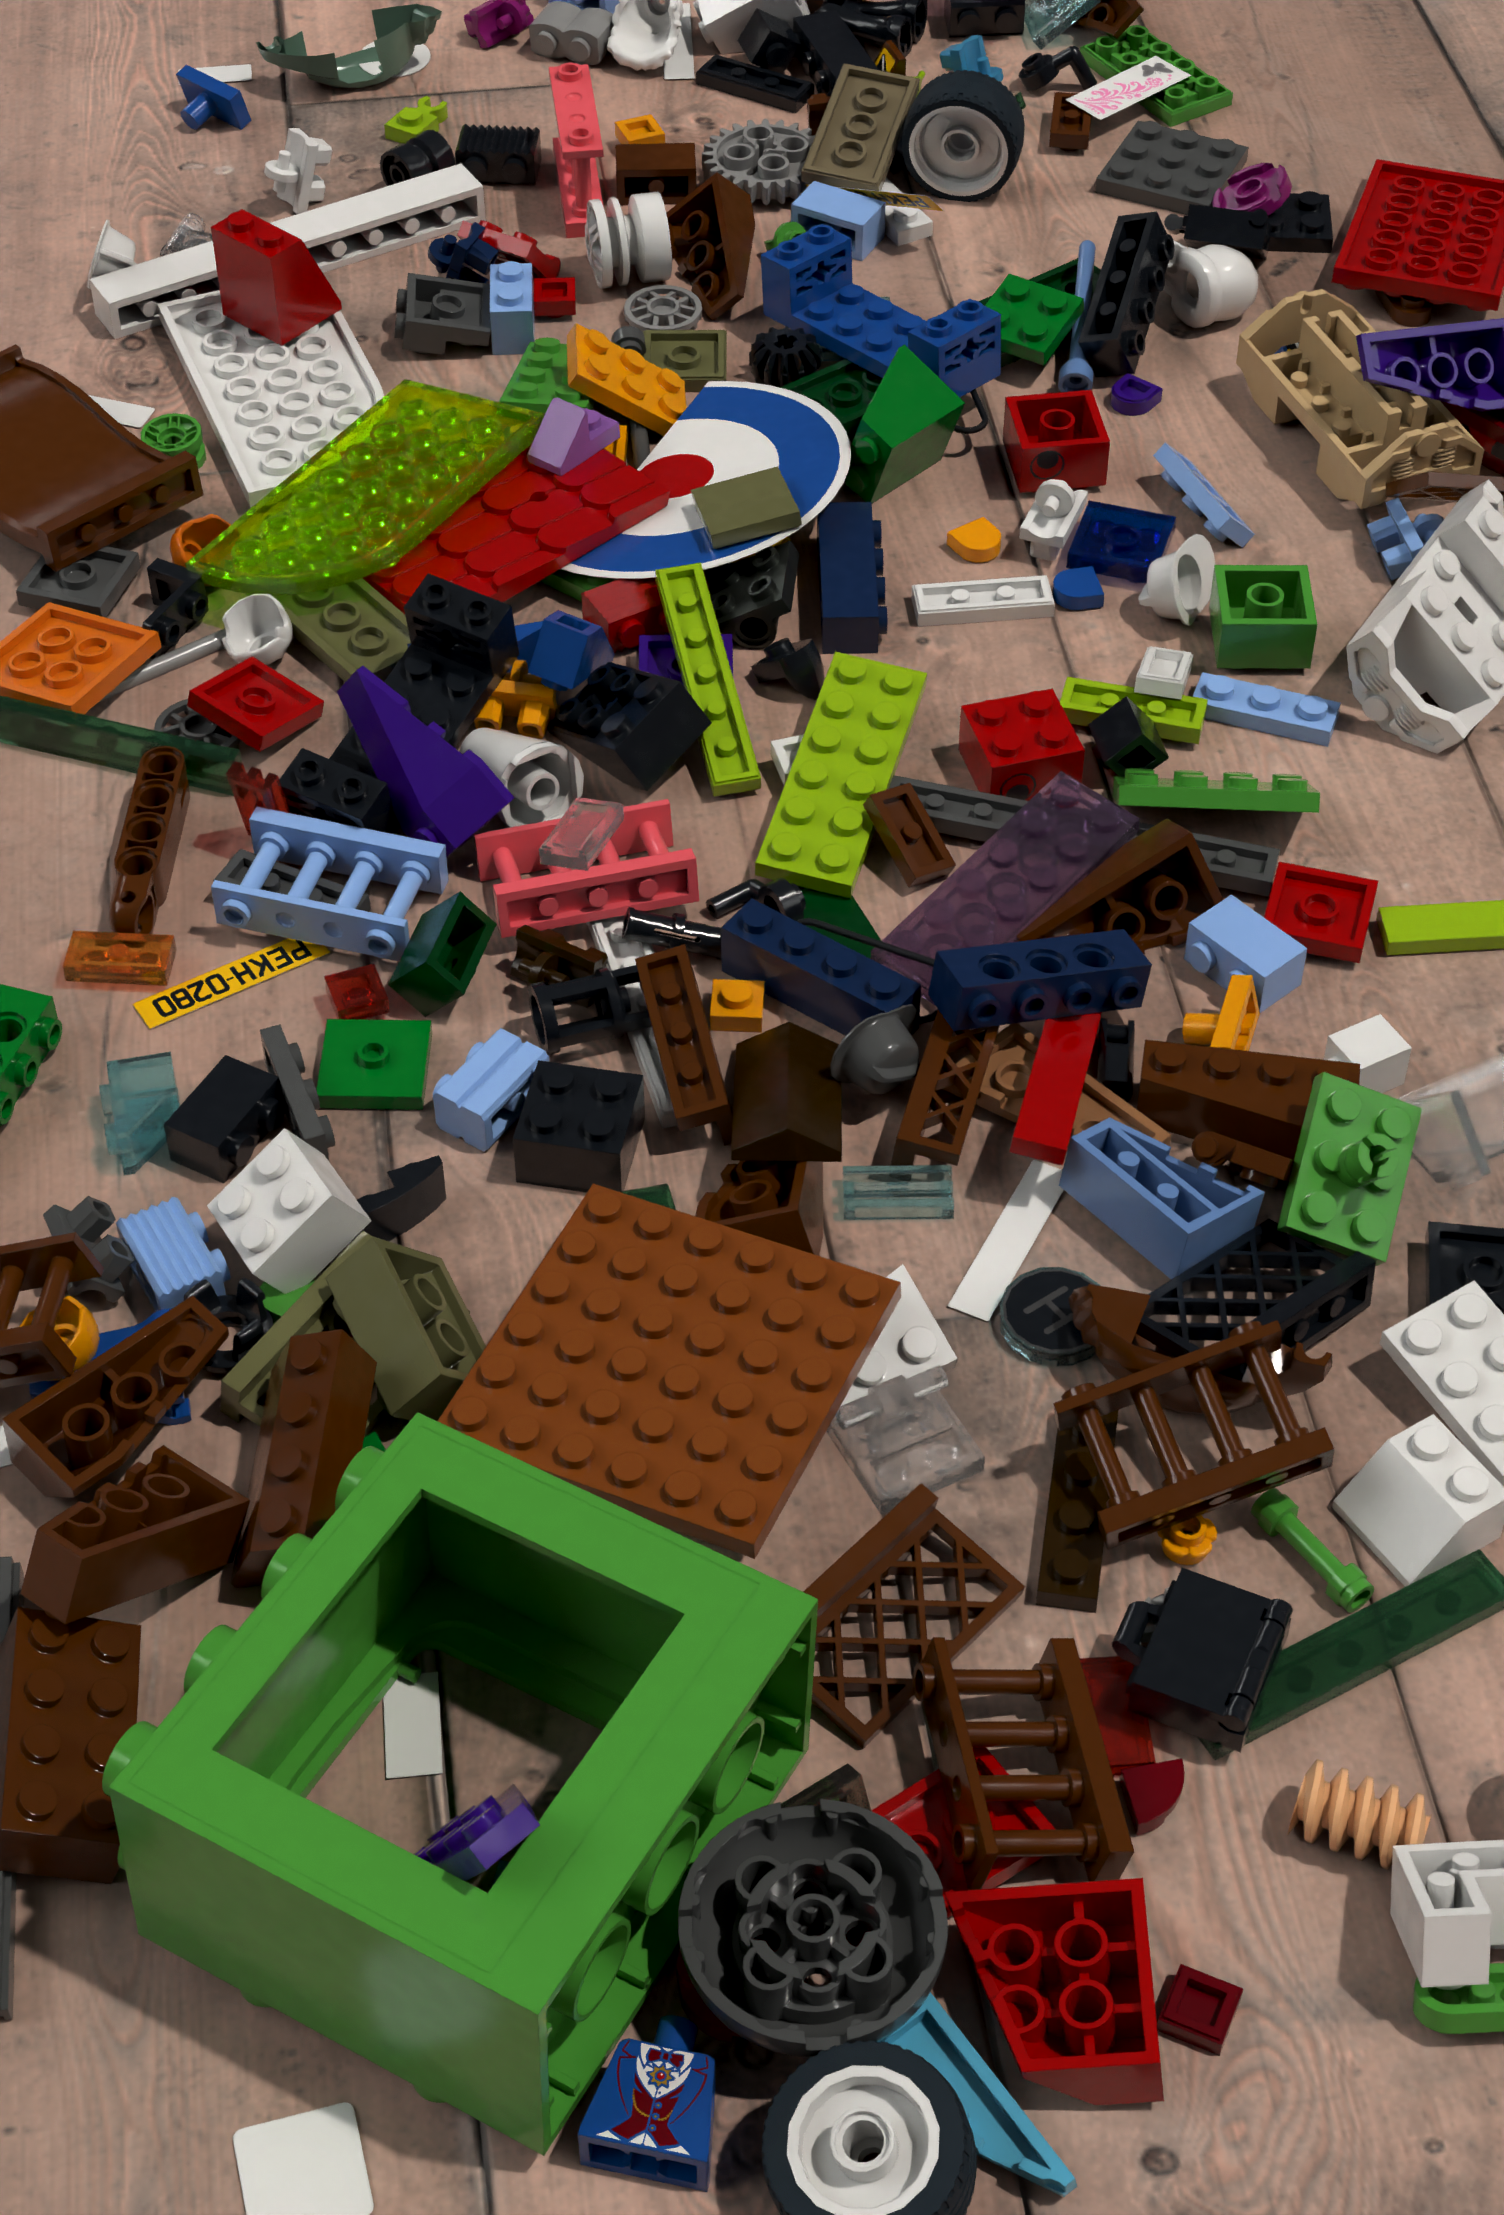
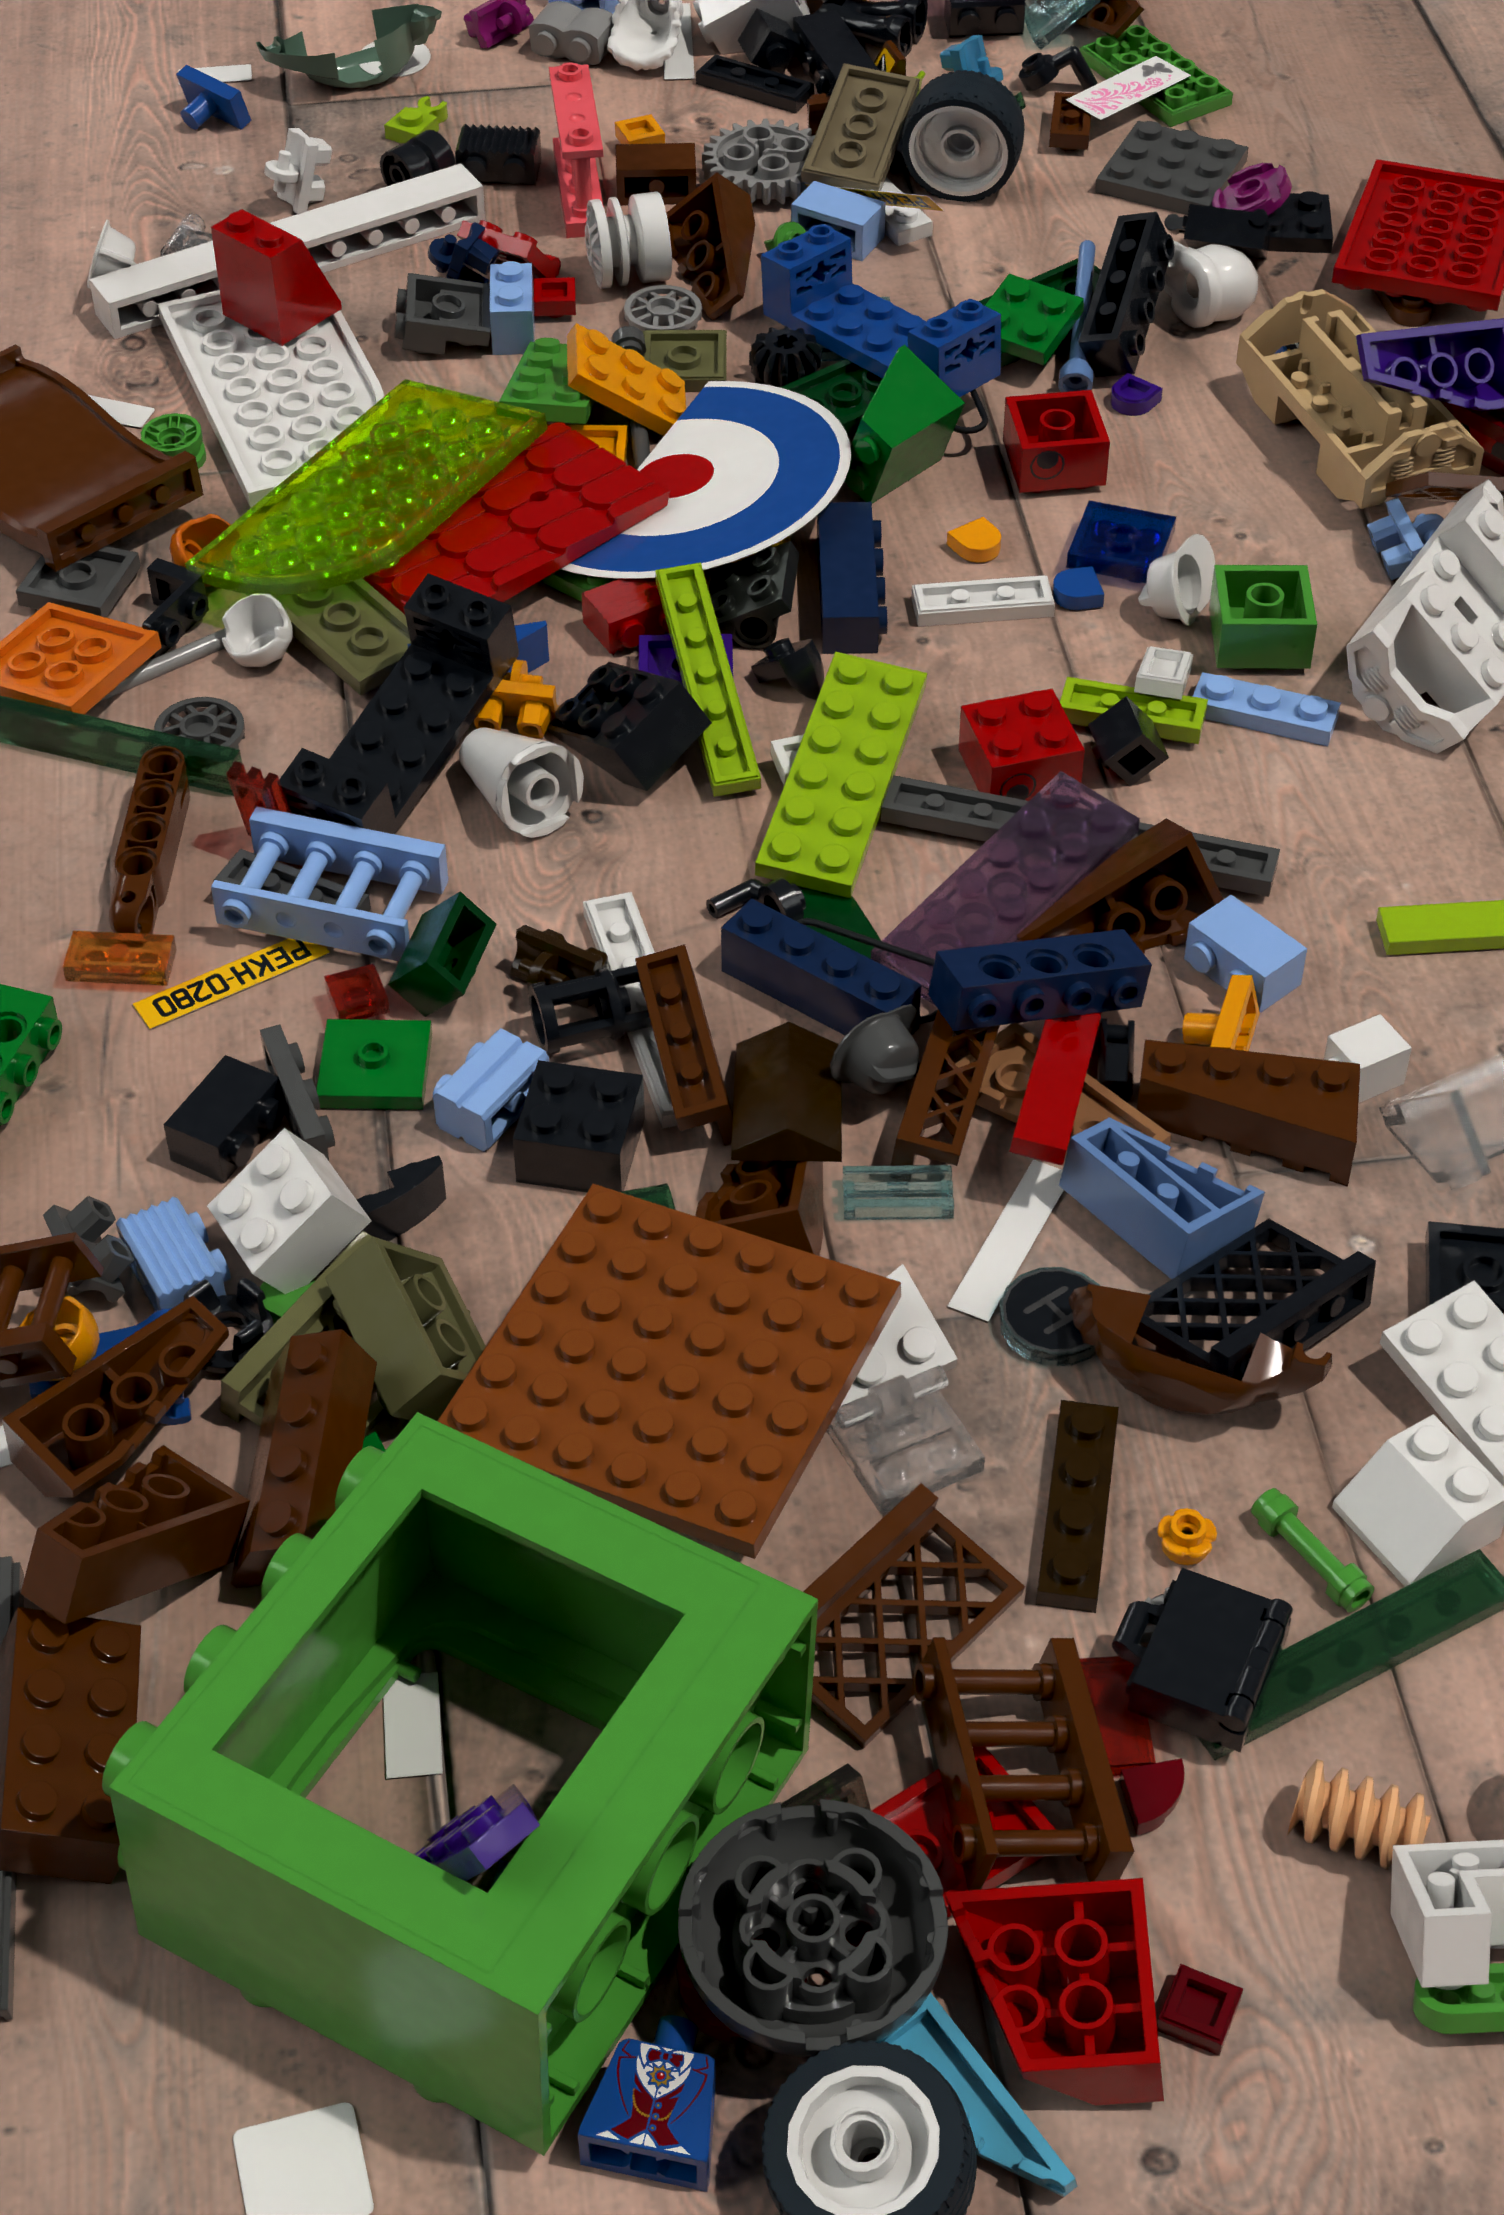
clear light blue slope [99,1051,180,1175] -> none
red plate [187,656,324,752] -> none
dark purple wedge [337,666,515,858] -> none
coral fence [474,799,699,938] -> none
medium lavender slope [527,397,620,476] -> none
blue slope [528,610,615,691] -> none
clear tile [539,797,624,871] -> none
black pin [622,907,721,960] -> none
olive tile [691,466,802,549] -> none
light orange plate [710,979,765,1032] -> none
reddish brown plate [863,783,956,888] -> none
white hips [1019,479,1088,561] -> none
reddish brown fence [1053,1320,1334,1550] -> none
bright green plate [1112,768,1320,813] -> none
light blue plate [1153,442,1255,548] -> none
reddish brown plate [1191,1131,1294,1189] -> none
red plate [1264,862,1379,963] -> none
bright green plate [1277,1072,1422,1266] -> none

